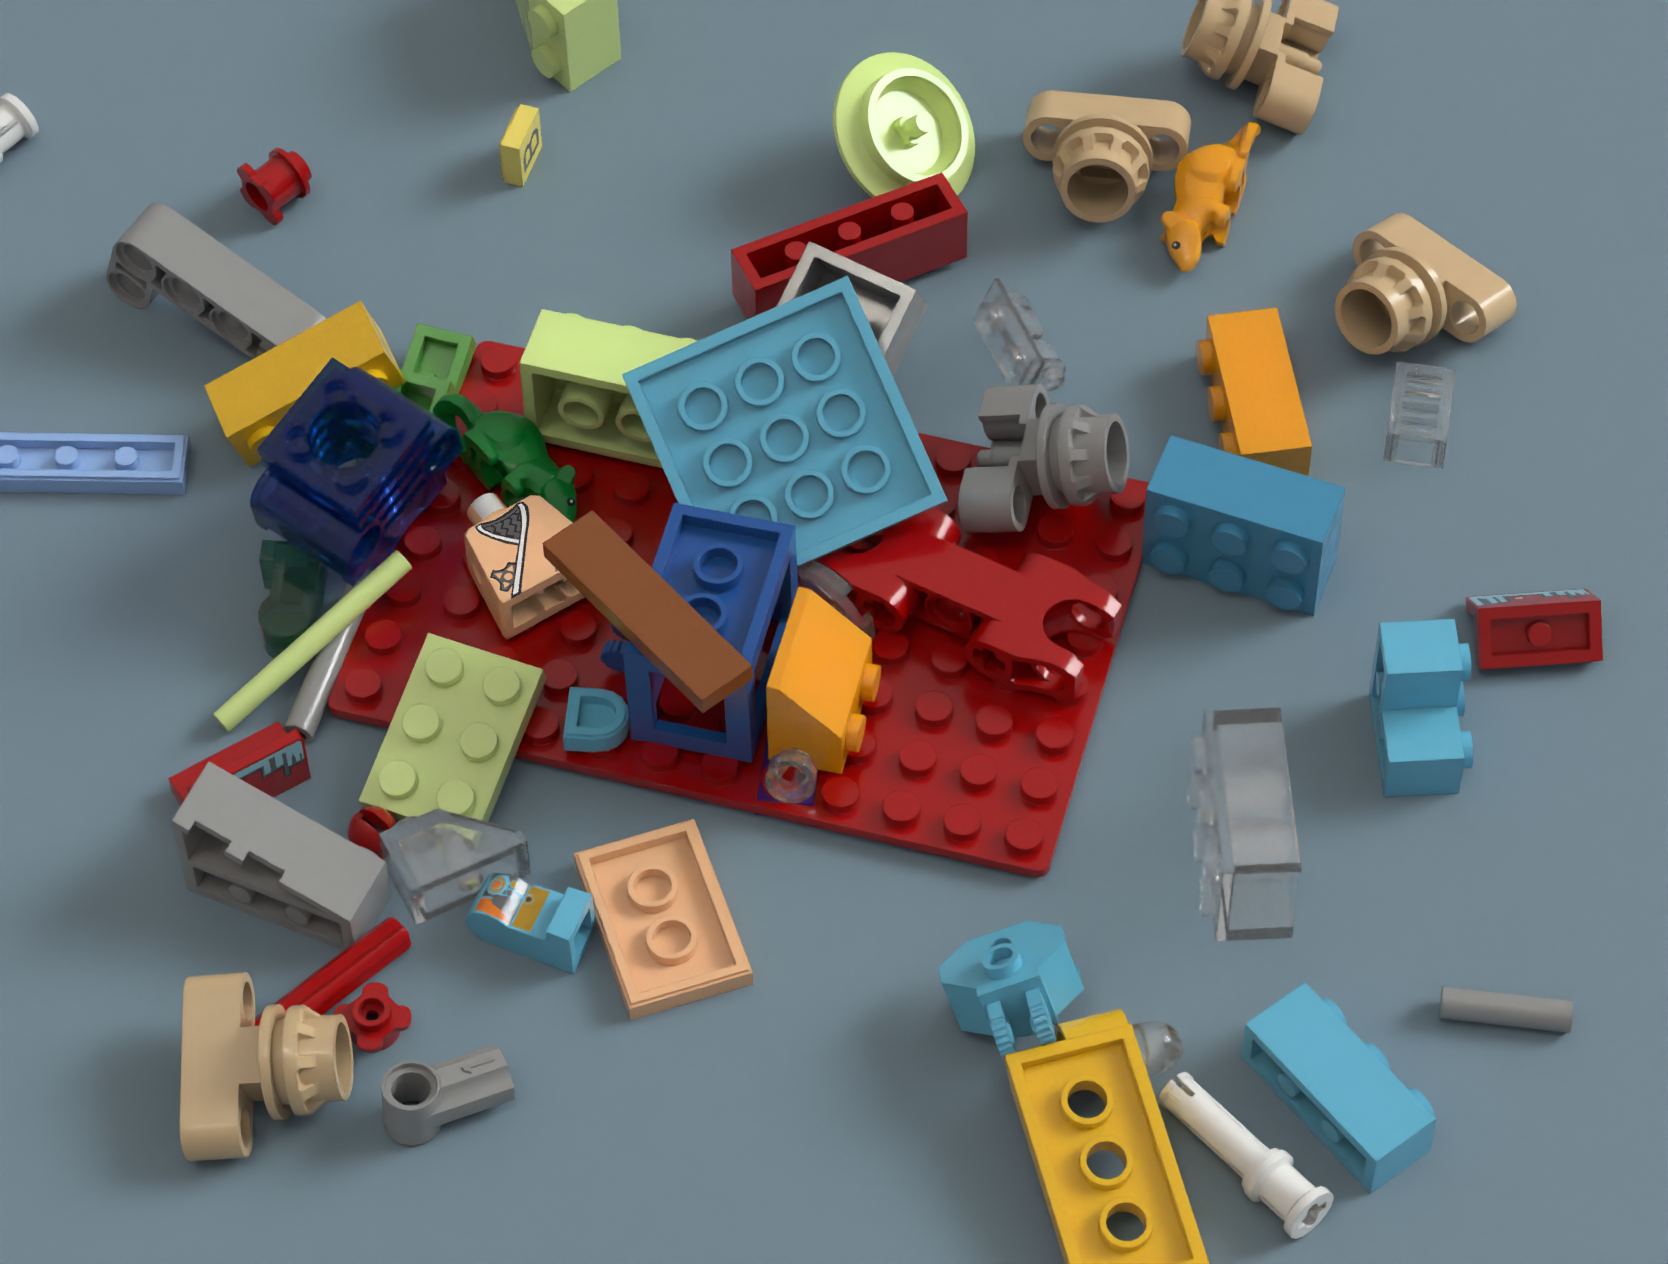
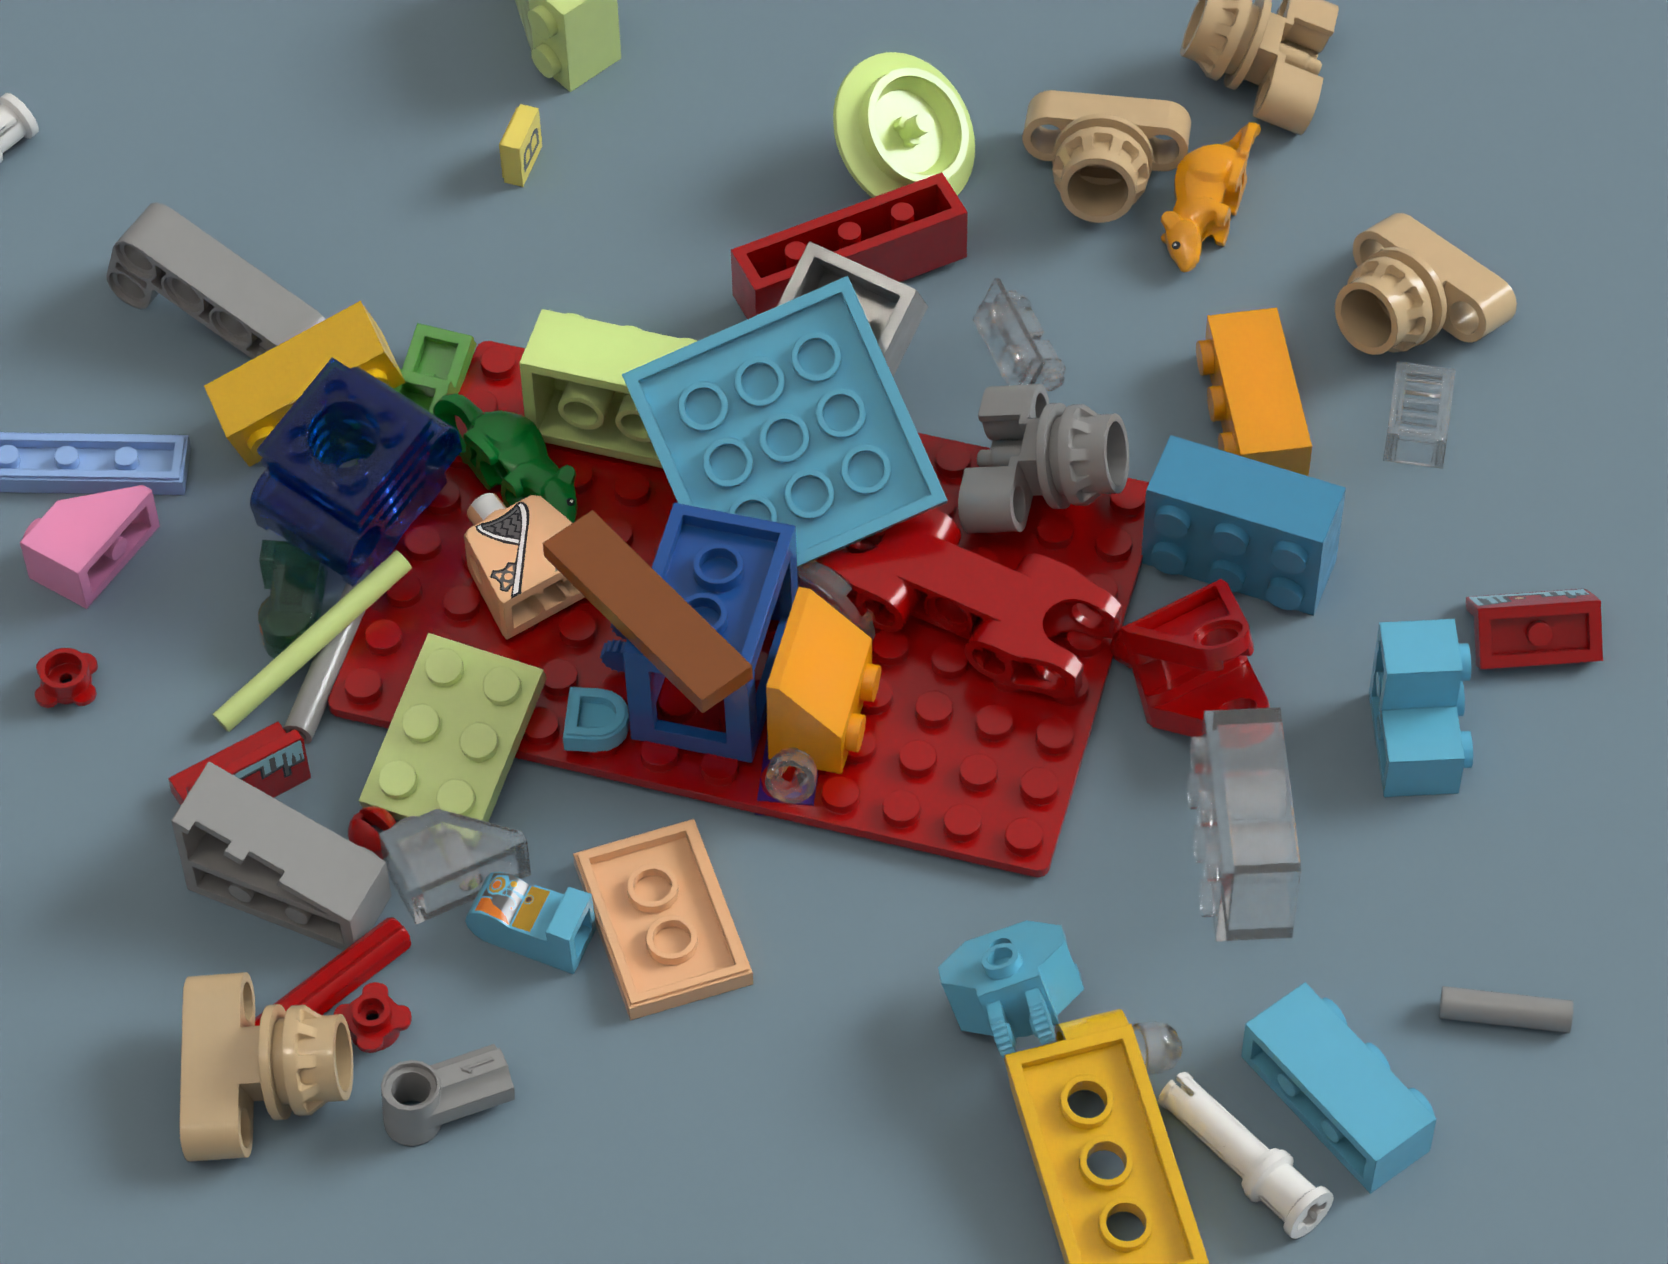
red brick [237,147,312,225] -> none
none -> bright pink slope [20,485,160,609]
none -> red plate [35,648,98,708]
none -> red piece [1110,579,1274,746]

